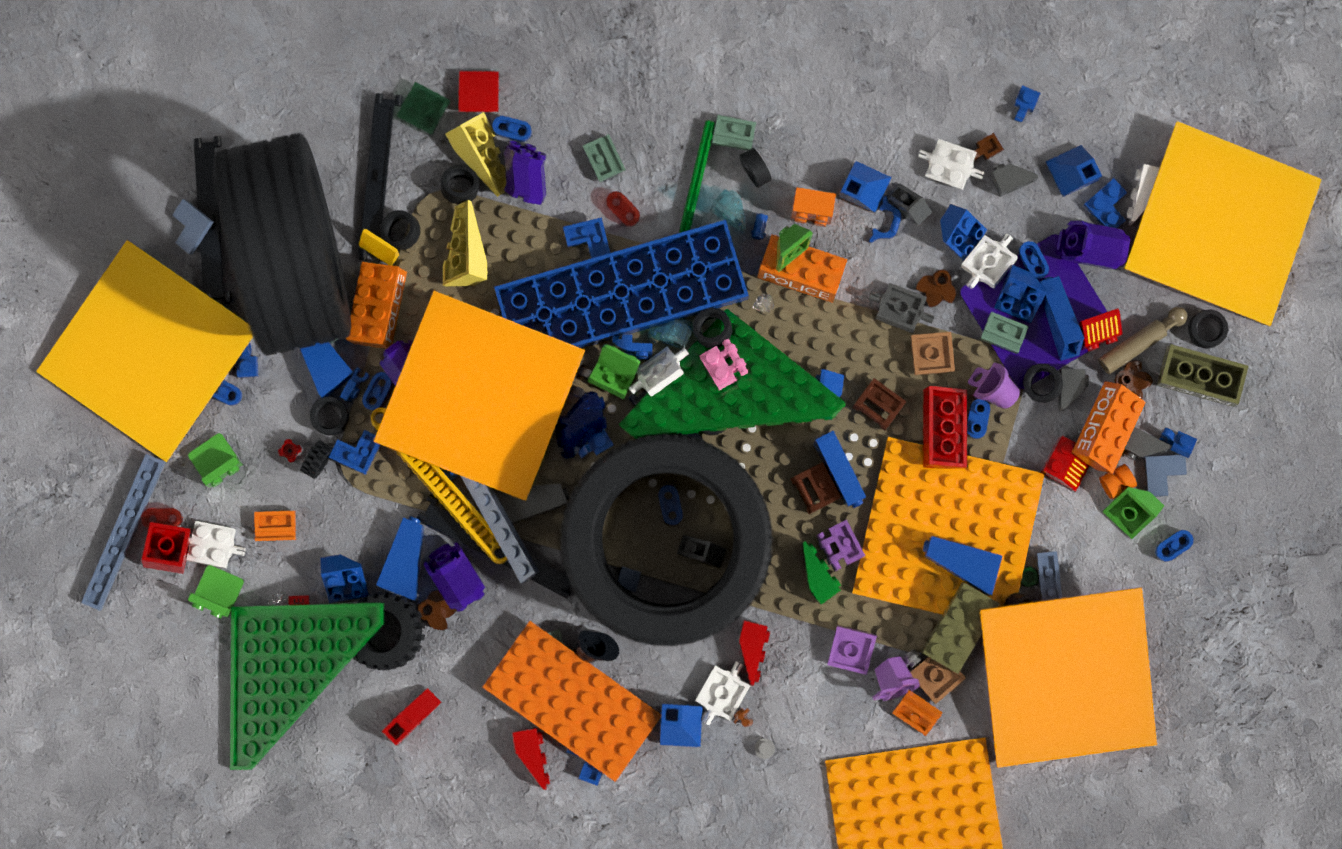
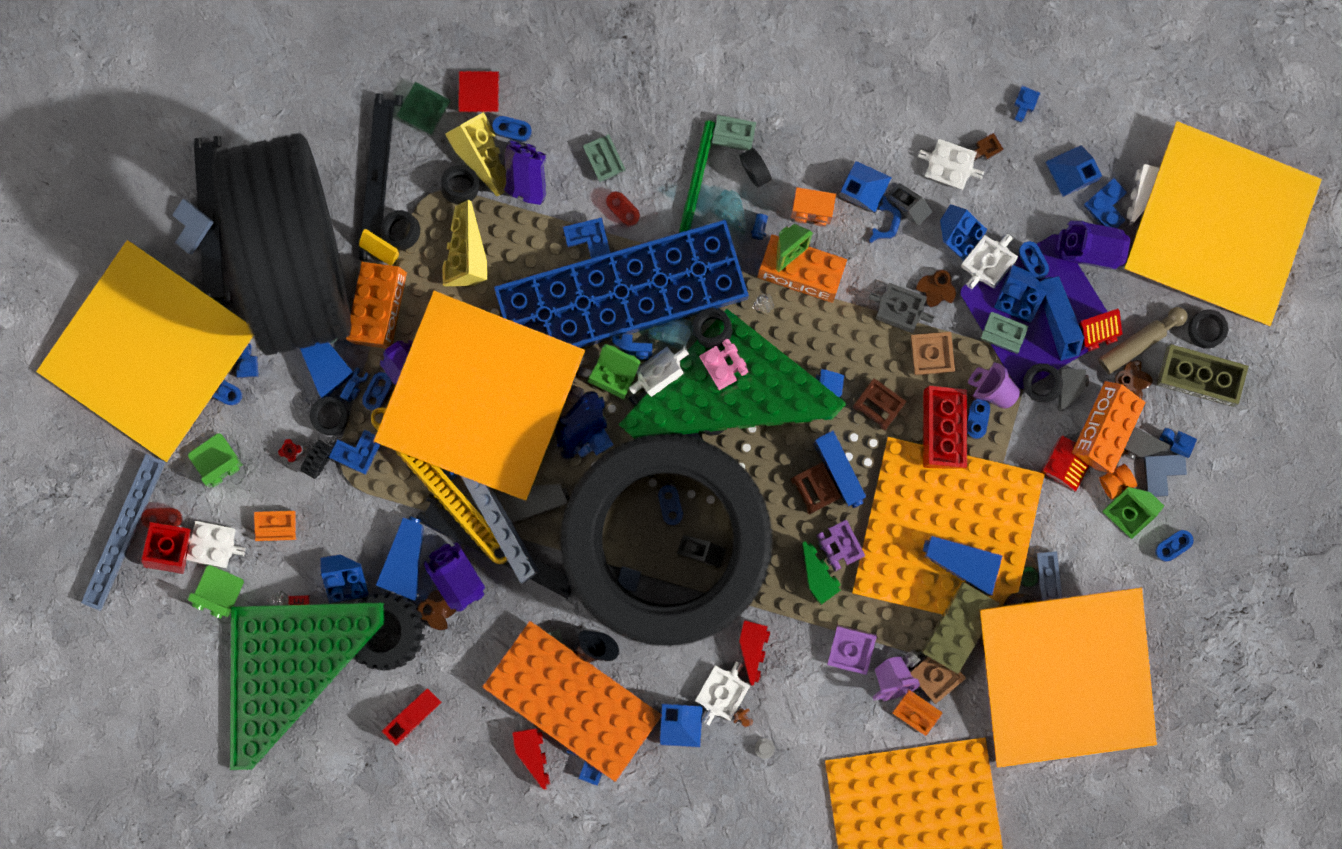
dark grey slope [990,163,1039,197] -> none

